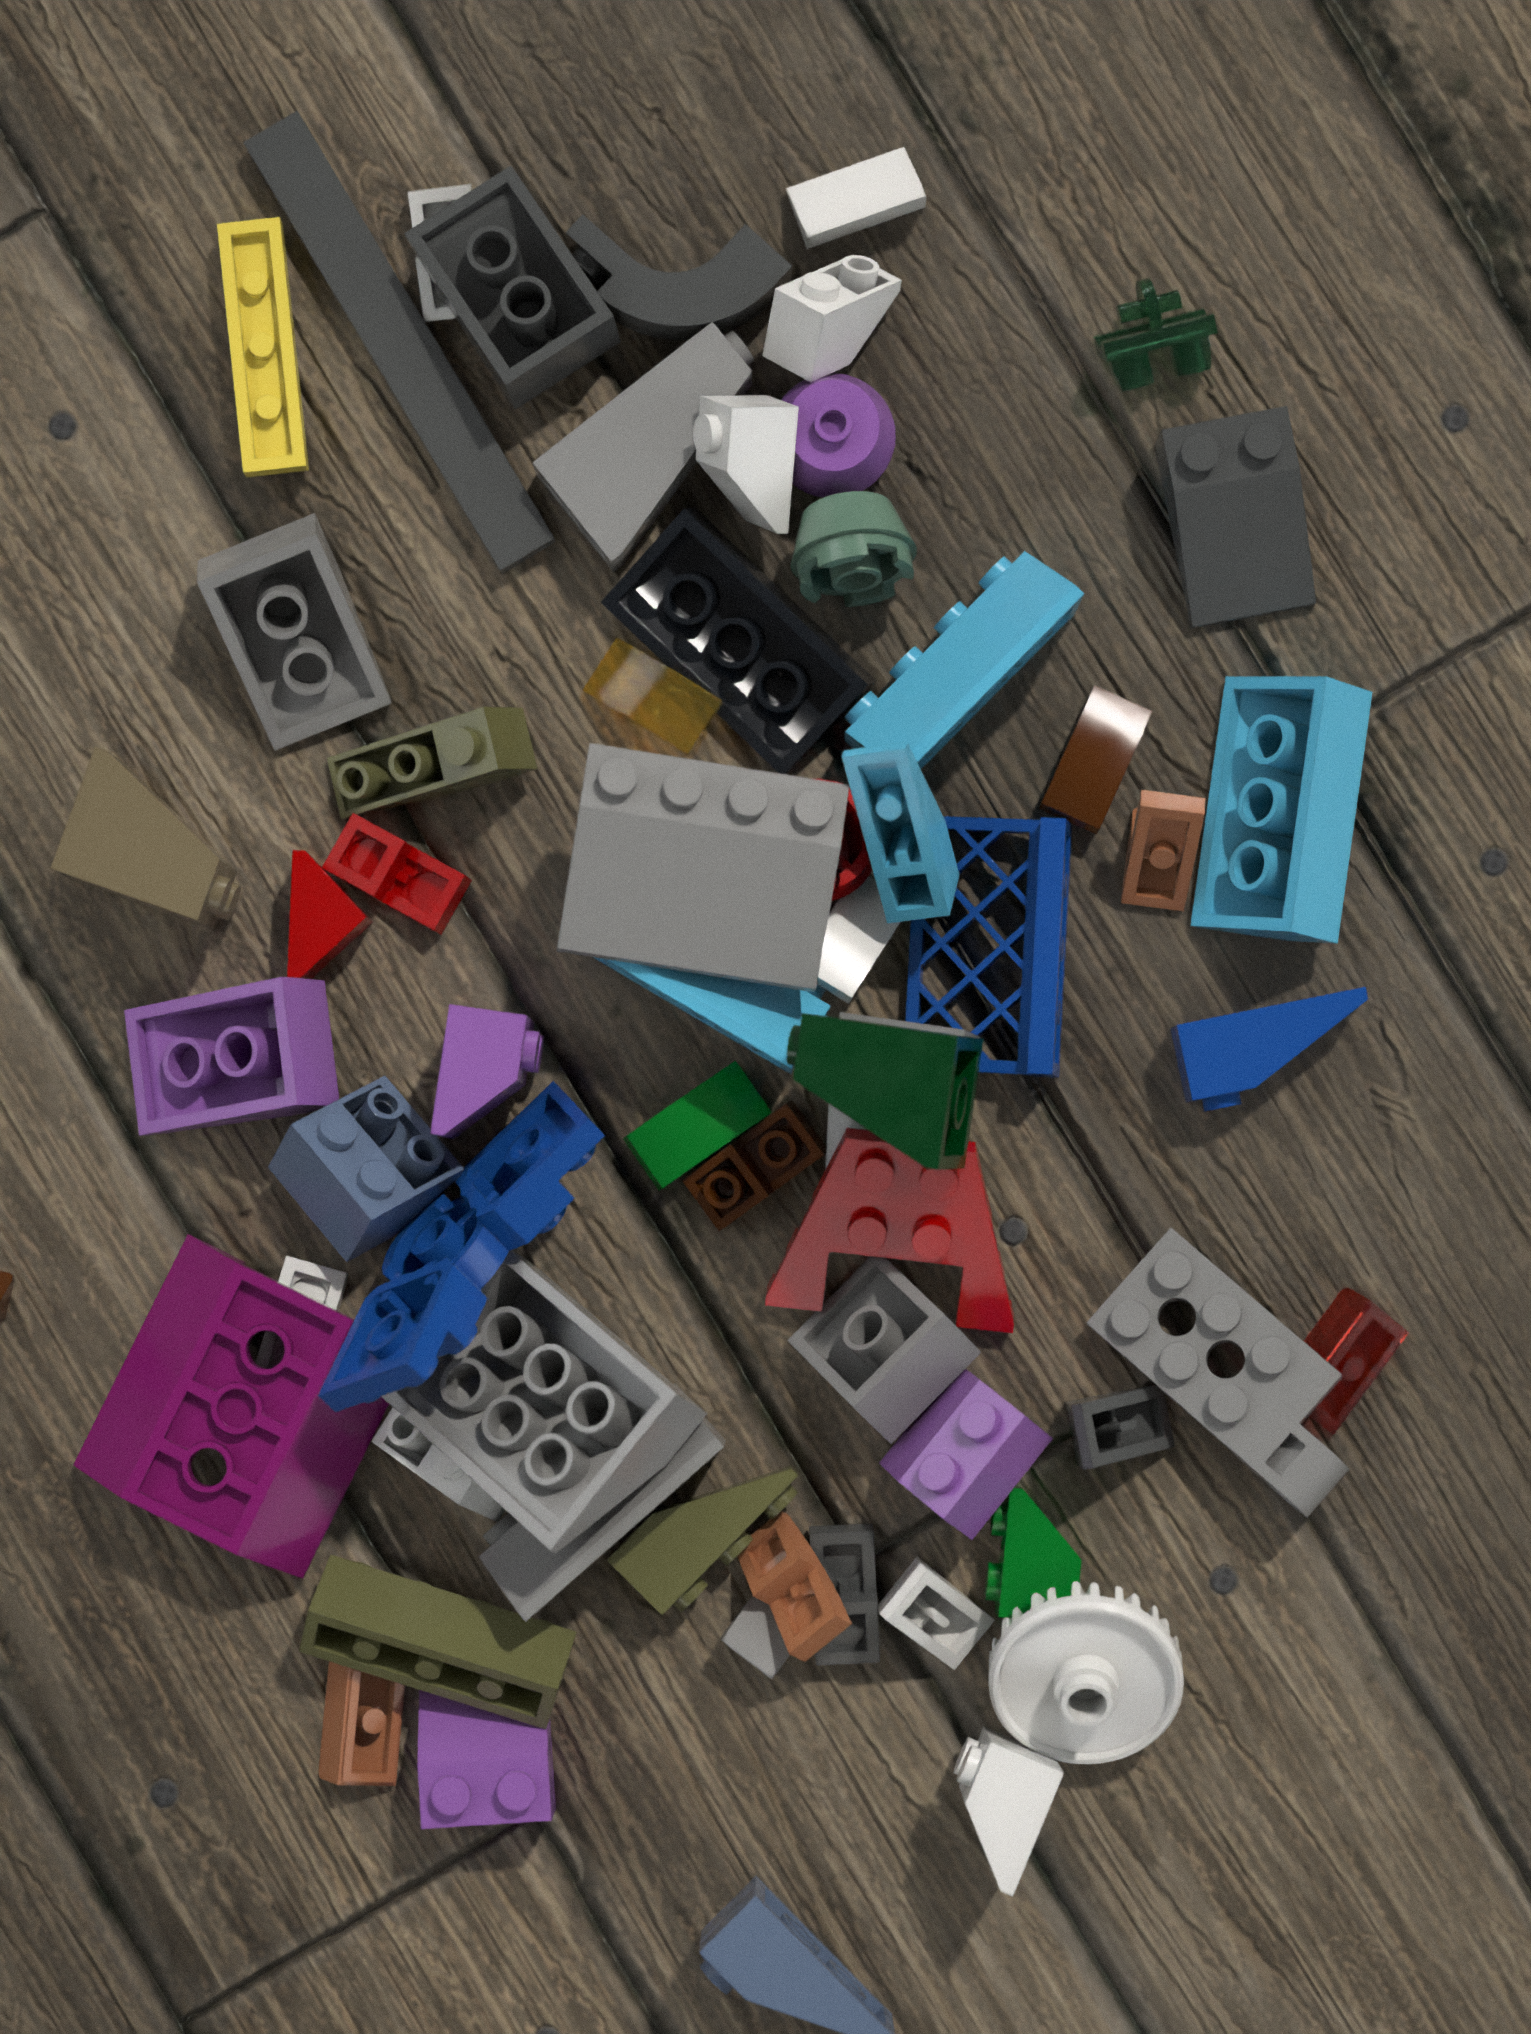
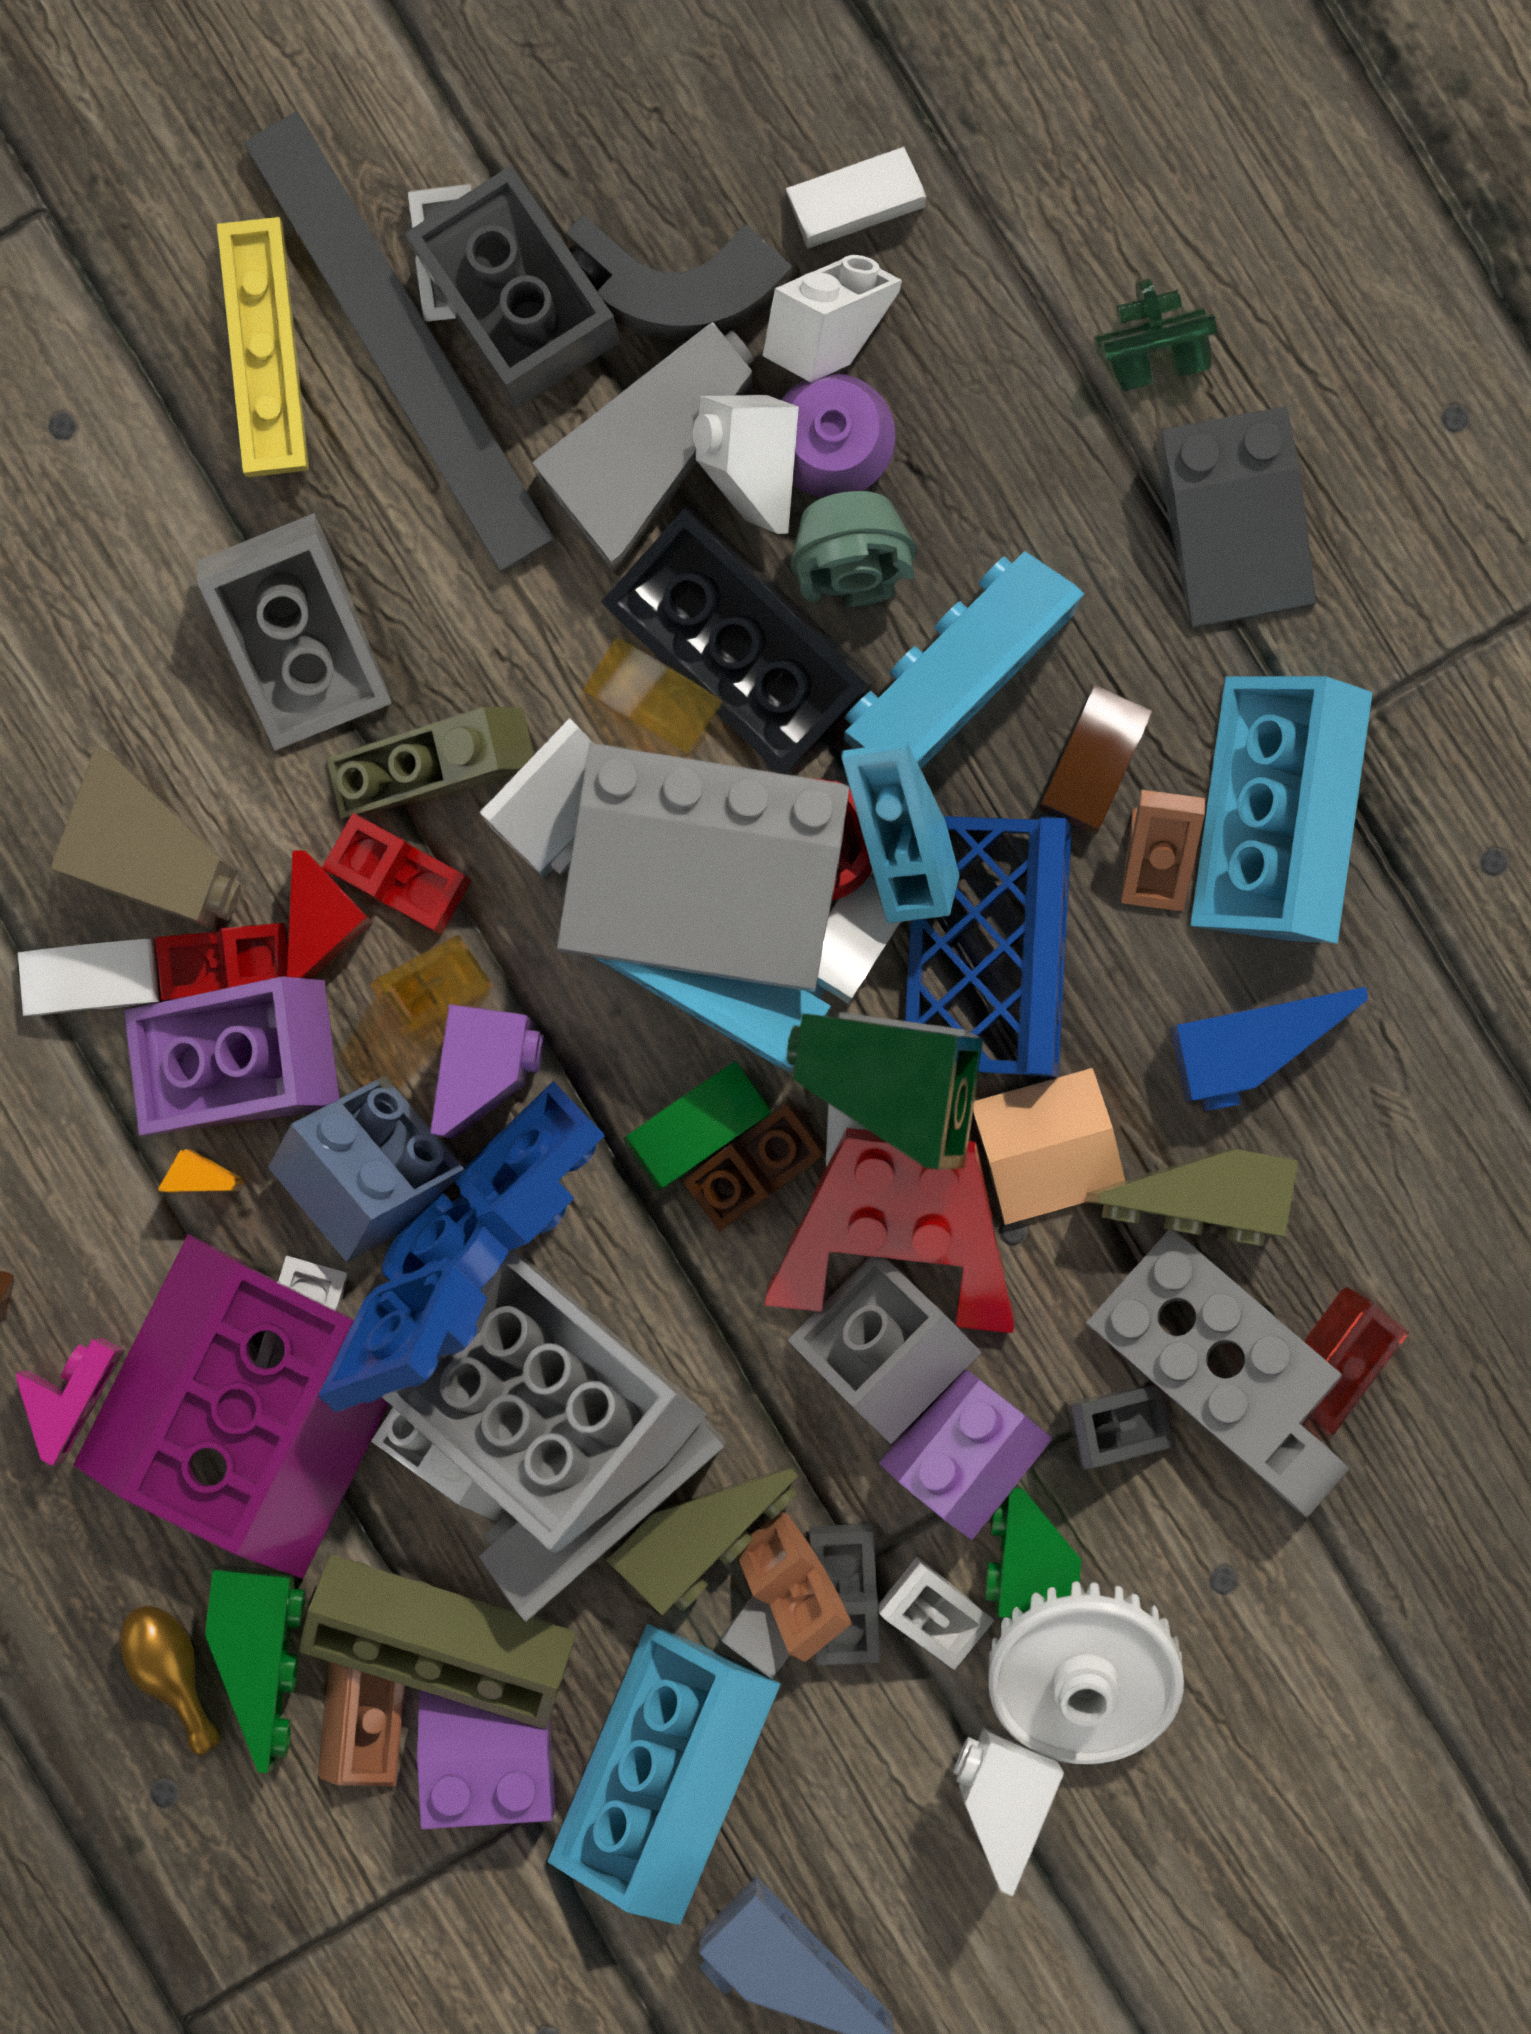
none -> dark pink slope [16,1338,125,1466]
none -> white slope [18,939,160,1016]
none -> pearl gold piece [120,1605,222,1756]
none -> red slope [153,922,288,1002]
none -> light orange slope [158,1149,244,1193]
none -> green slope [205,1565,306,1774]
none -> clear yellow slope [369,934,494,1043]
none -> white slope [479,718,593,878]
none -> medium azure slope [547,1623,780,1925]
none -> light nougat slope [973,1068,1125,1225]
none -> olive slope [1085,1149,1298,1247]

